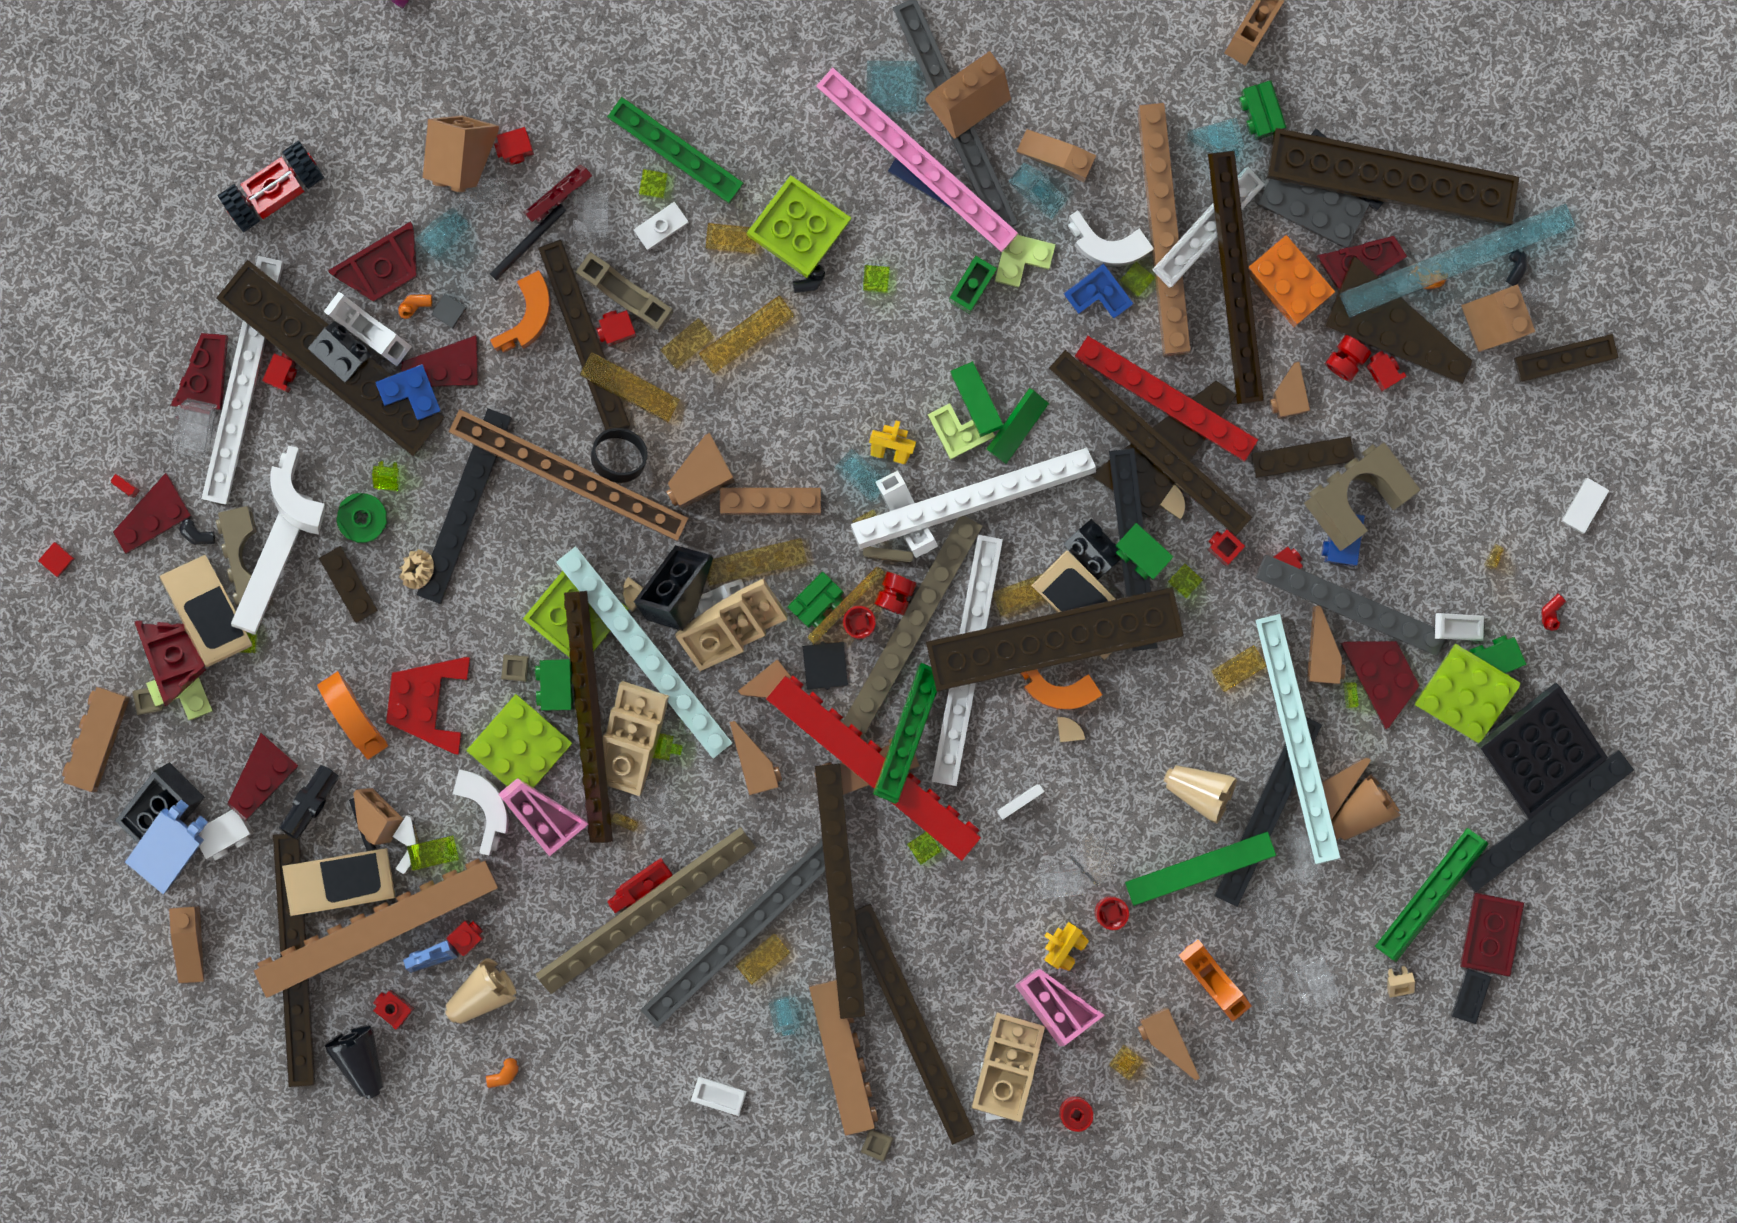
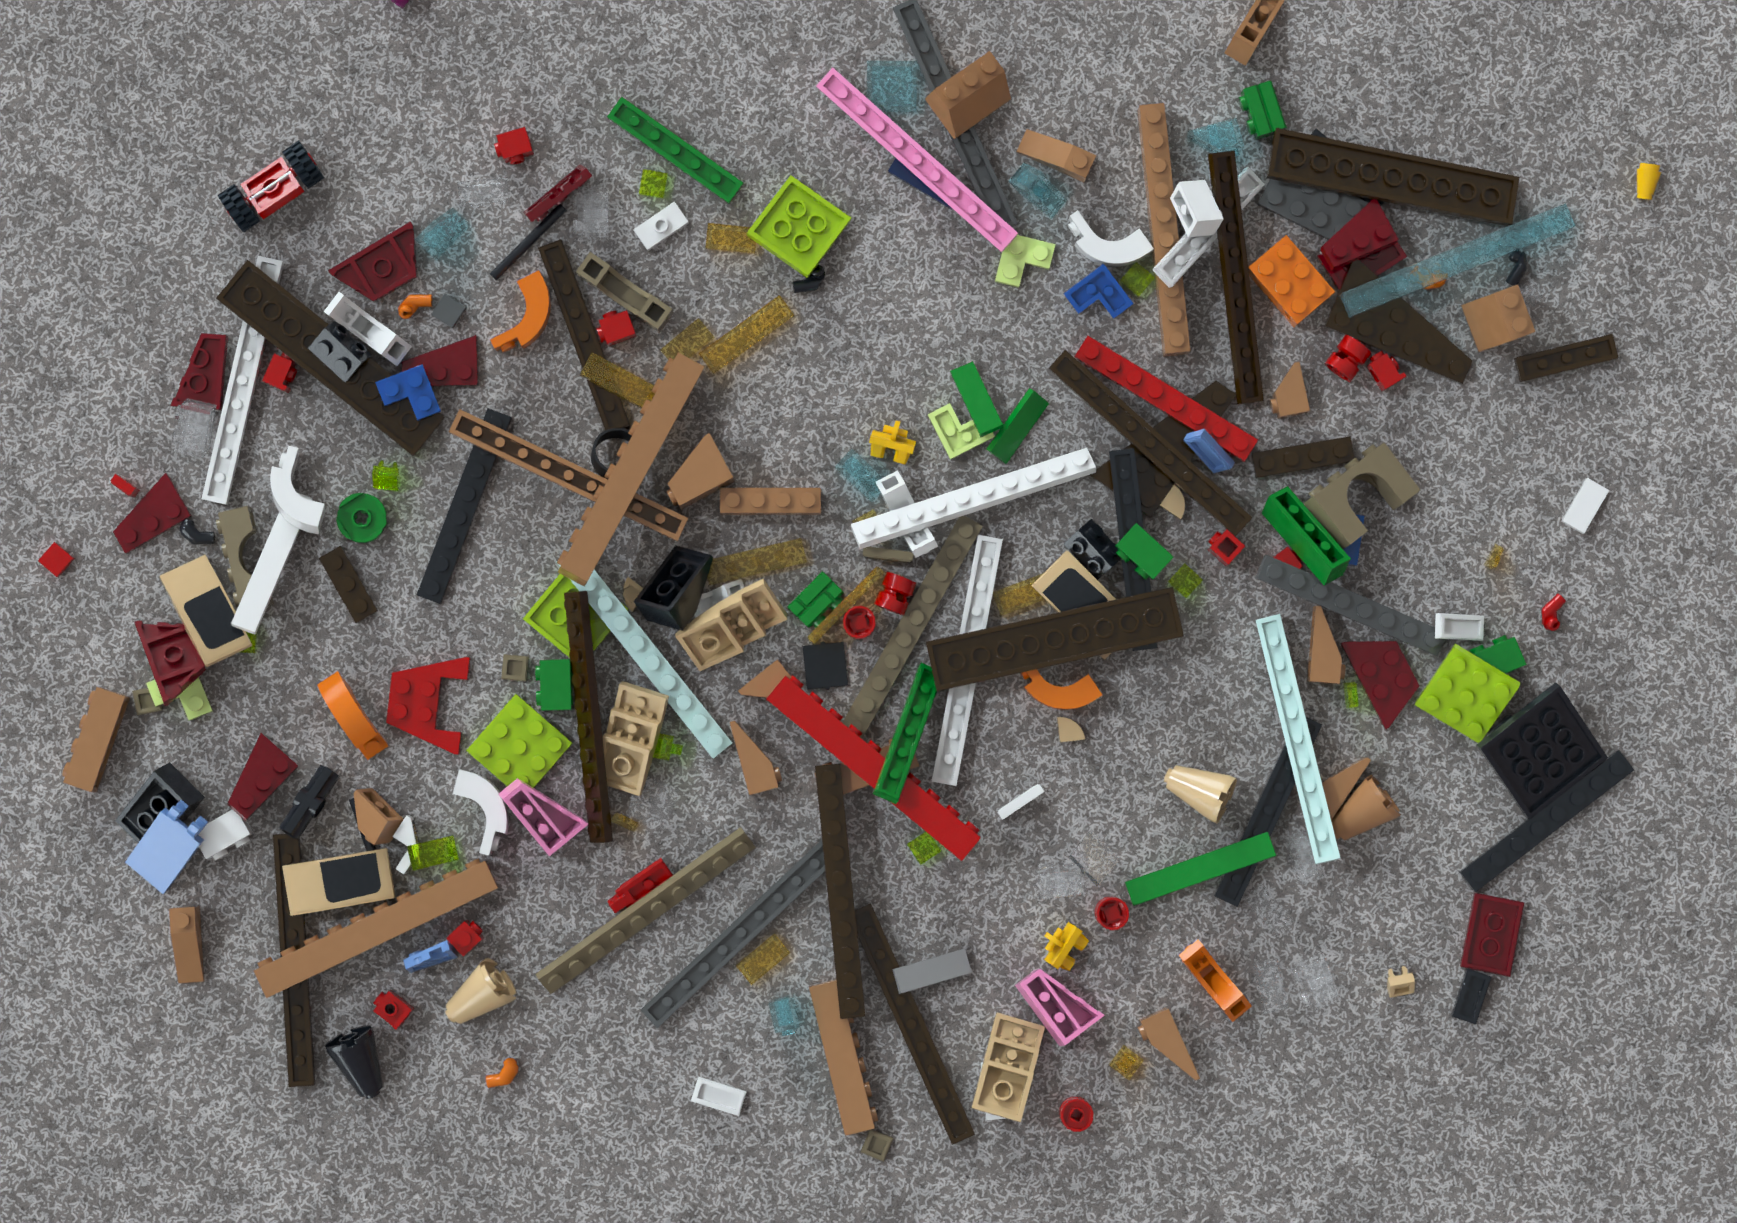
tan gear [399,549,434,589] -> none
medium nougat slope [423,115,499,192] -> none
clear neon green tile [863,265,890,293] -> none
green brick [949,255,997,315] -> none
clear yellow tile [1211,645,1267,692] -> none
green tile [1375,828,1489,963] -> none
none -> medium nougat brick [557,352,704,587]
none -> light grey tile [892,948,972,994]
none -> white brick [1170,180,1223,237]
none -> medium blue tile [1184,429,1235,473]
none -> green brick [1262,486,1351,586]
none -> dark red wing [1320,199,1399,271]
none -> yellow cone [1637,163,1662,200]

